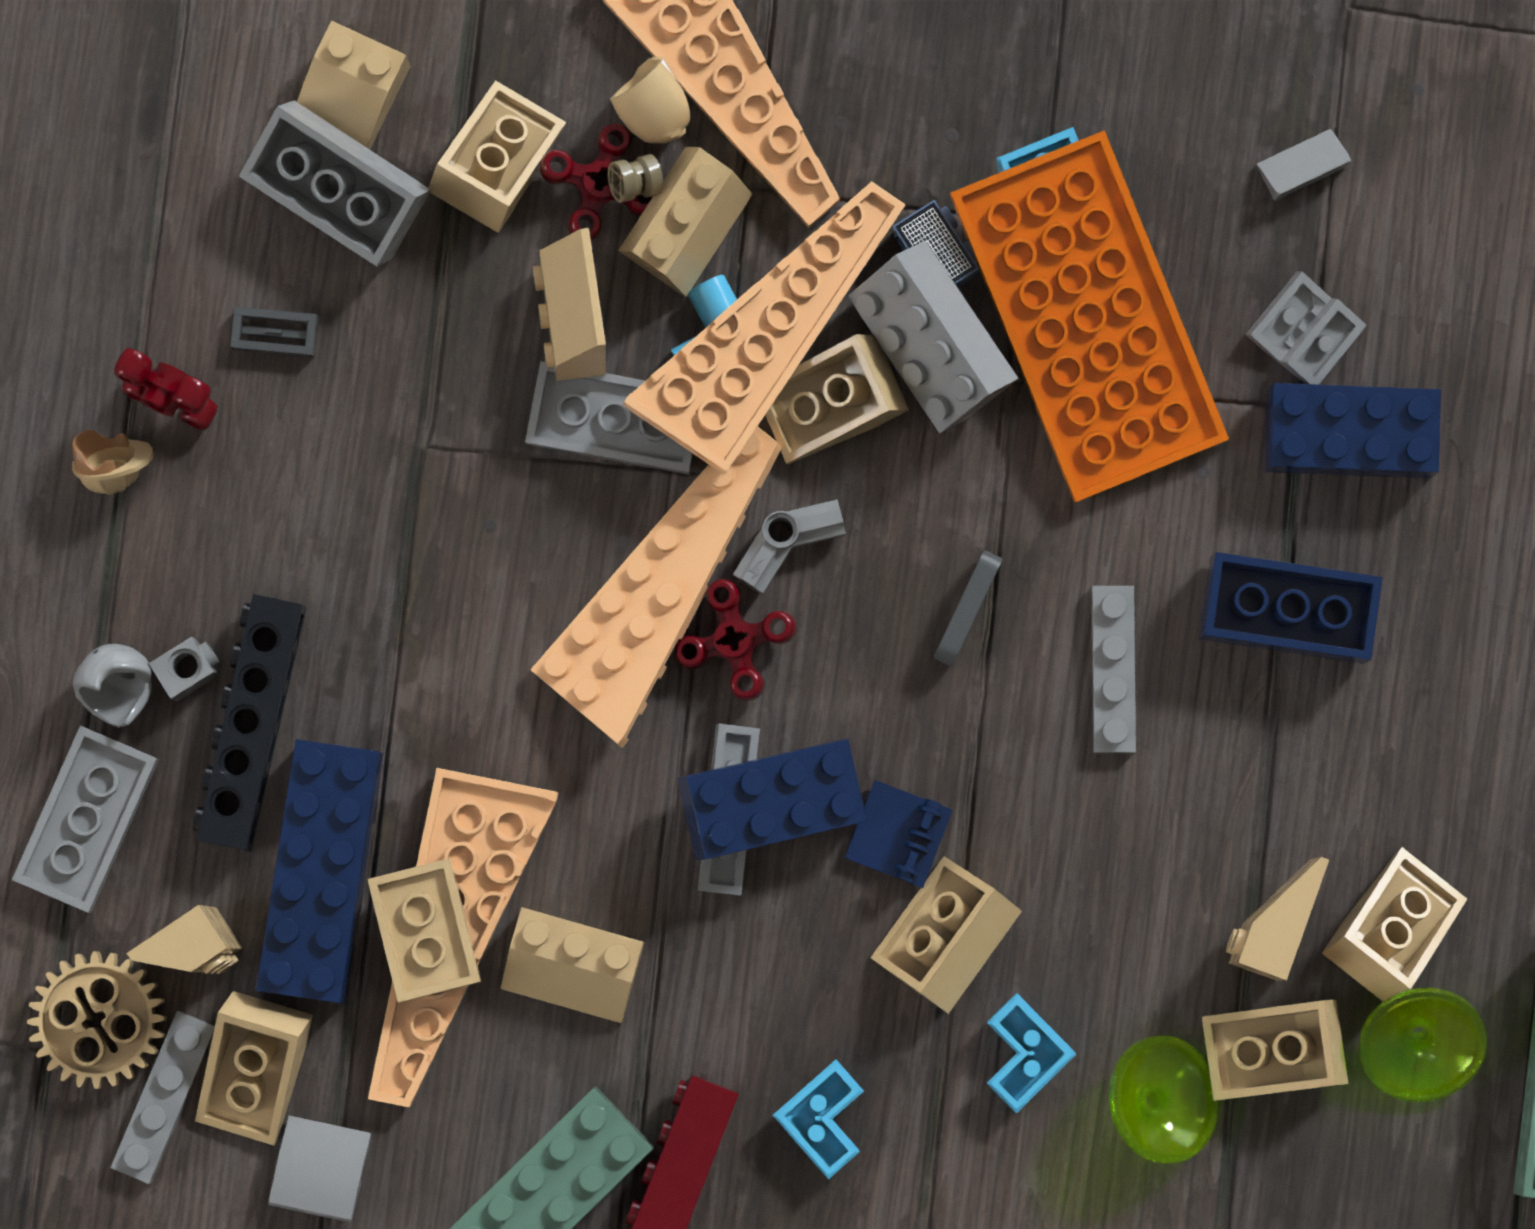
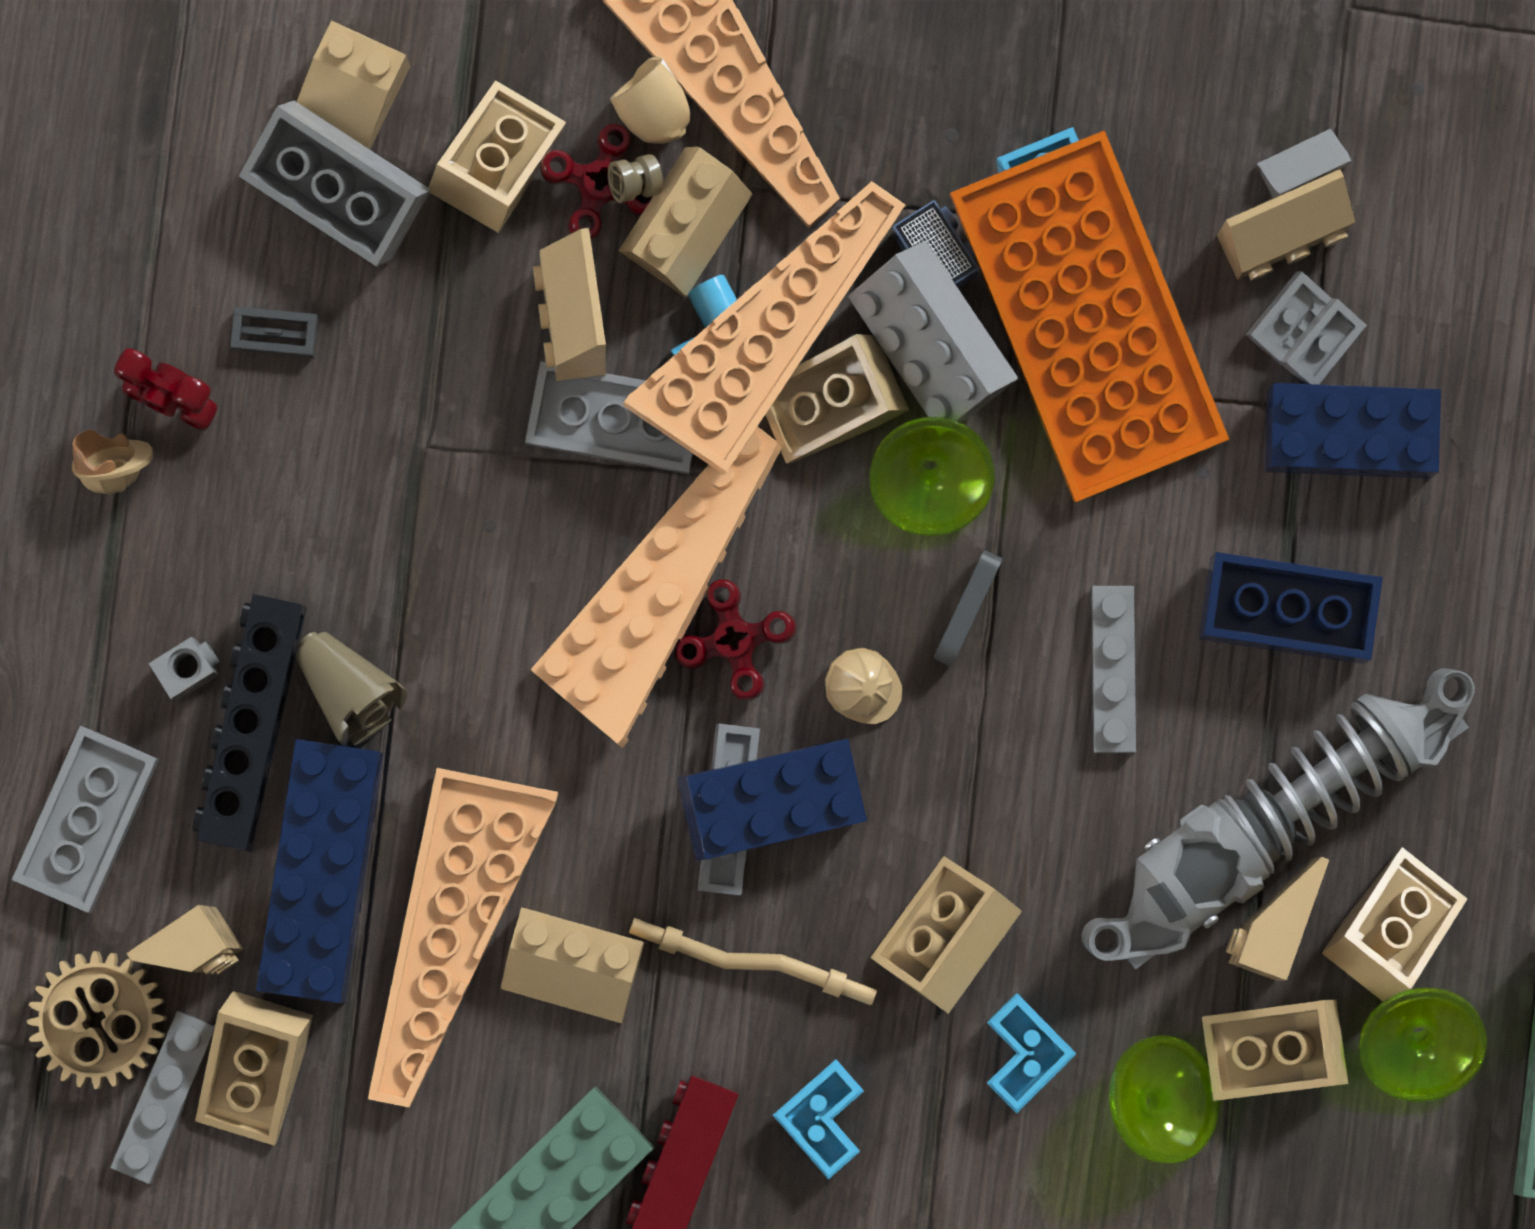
light grey piece [72,644,152,728] -> none
light grey slope [268,1115,371,1223] -> none
tan plate [367,858,481,1003] -> none
light grey piece [732,499,846,594] -> none
dark blue hinge [845,780,953,888] -> none
none -> dark tan cone [295,632,407,747]
none -> tan bar [629,918,877,1005]
none -> tan piece [825,648,902,724]
none -> clear neon green dish [869,417,995,536]
none -> piece [1081,668,1475,969]
none -> tan slope [1217,169,1355,281]

